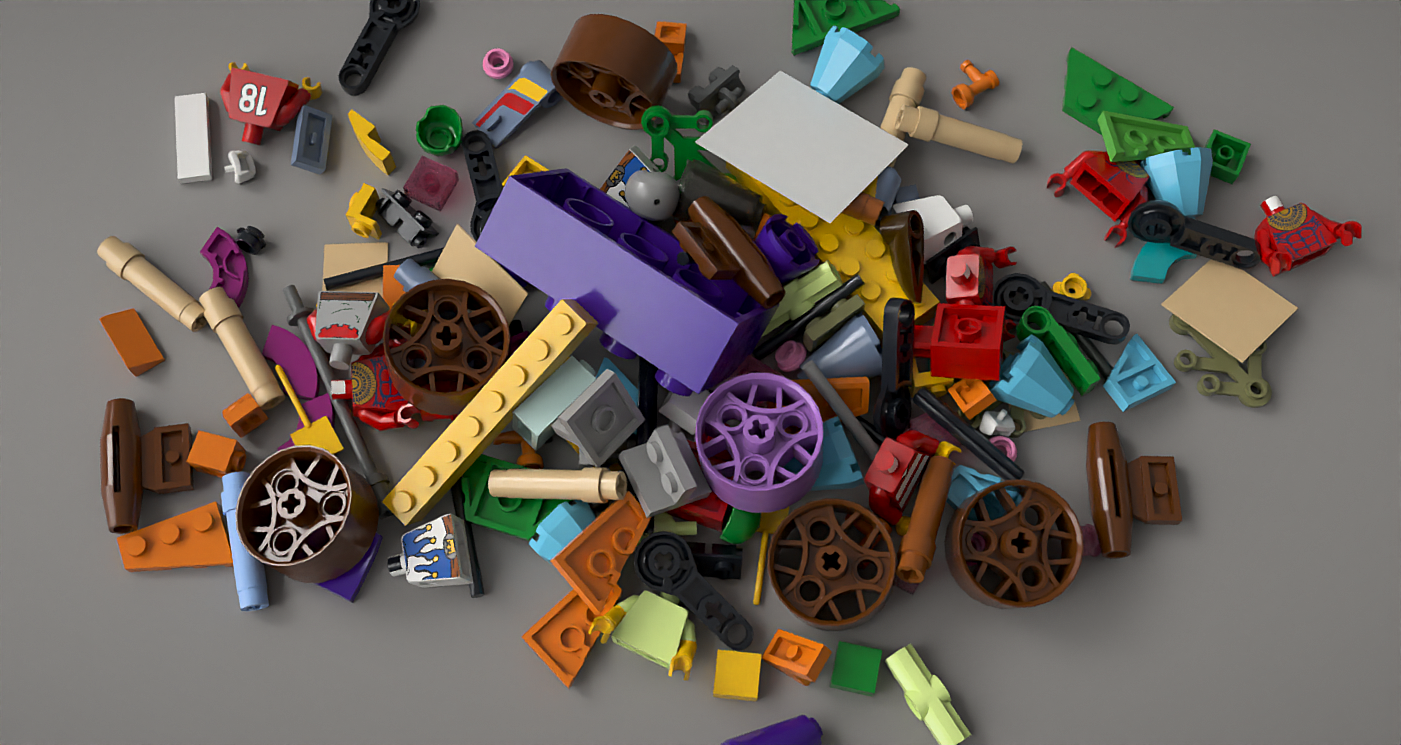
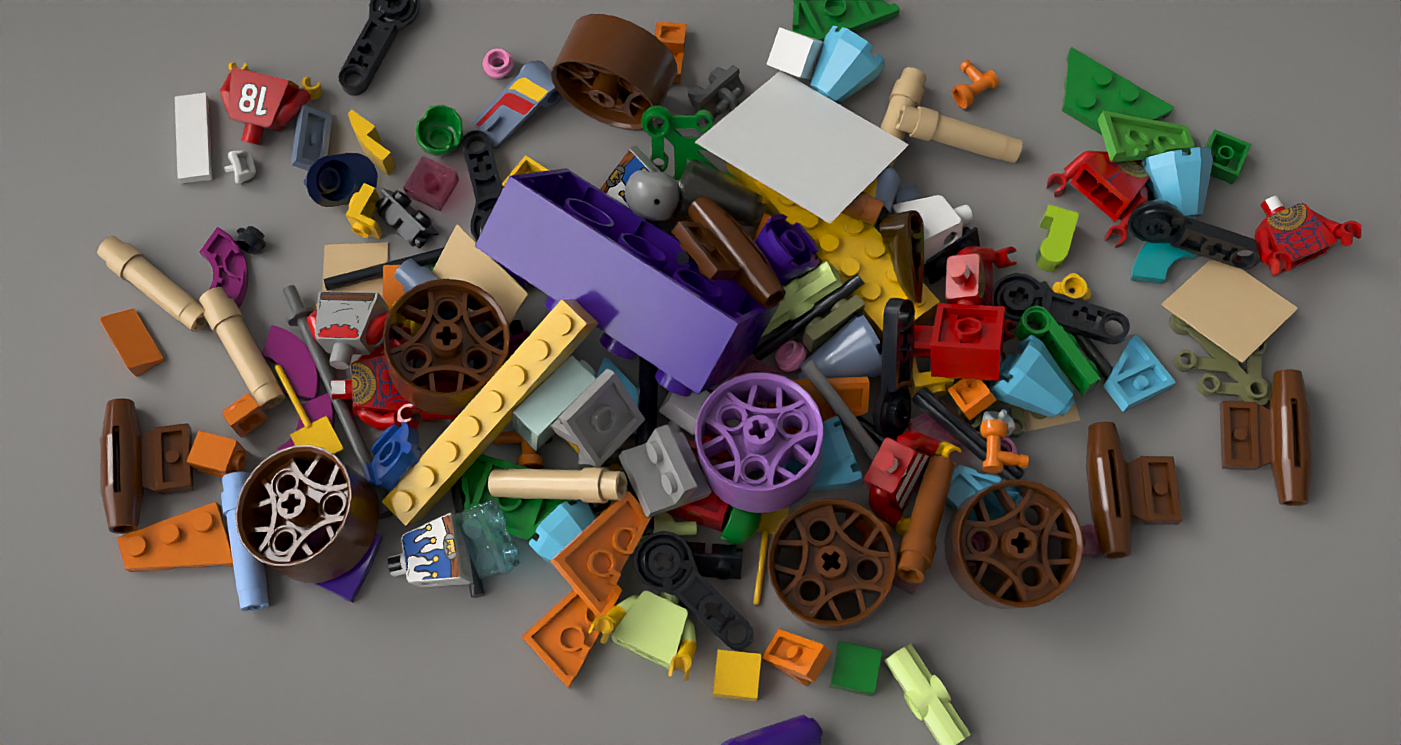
none -> dark blue piece [303,153,378,207]
none -> blue plate [364,422,422,491]
none -> clear light blue bracket [454,500,520,579]
none -> white piece [766,27,824,80]
none -> orange piece [980,420,1029,473]
none -> lime leg [1035,204,1079,272]
none -> reddish brown plate [1220,369,1314,506]

